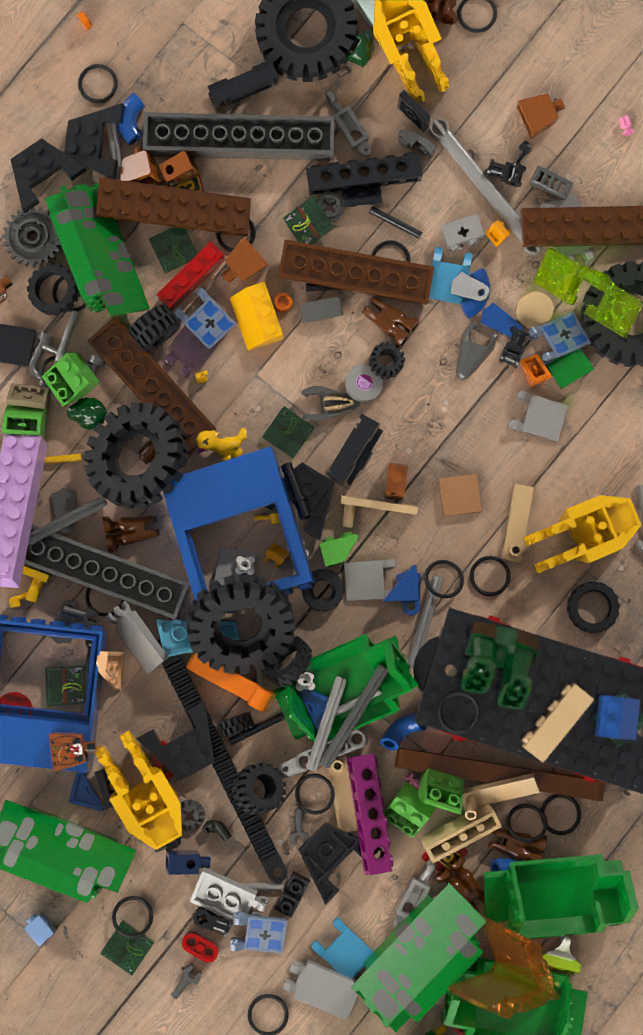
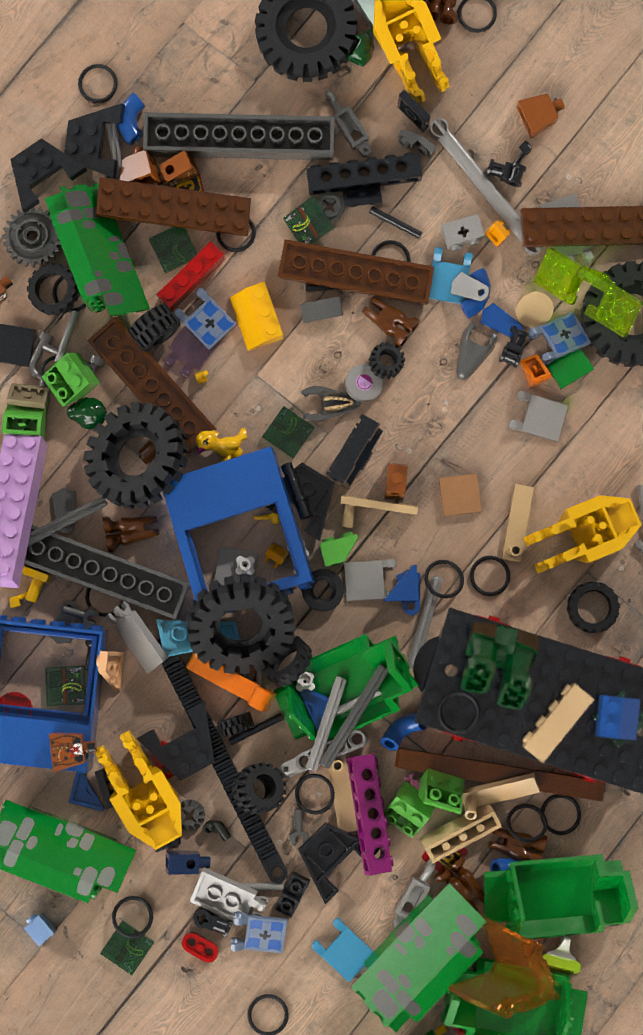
yellow bar [44,453,82,464] -> none
orange tile [76,11,93,31] -> none
dark grey bar [171,964,201,999] -> none
black piece [208,59,279,111] -> none
dark orange torso [221,237,268,283] -> none
orange tile [274,292,293,312] -> none
light grey tile [282,960,358,1020] -> none
dark grey slope [530,166,573,200] -> none
bright pink piece [618,115,634,136] -> none

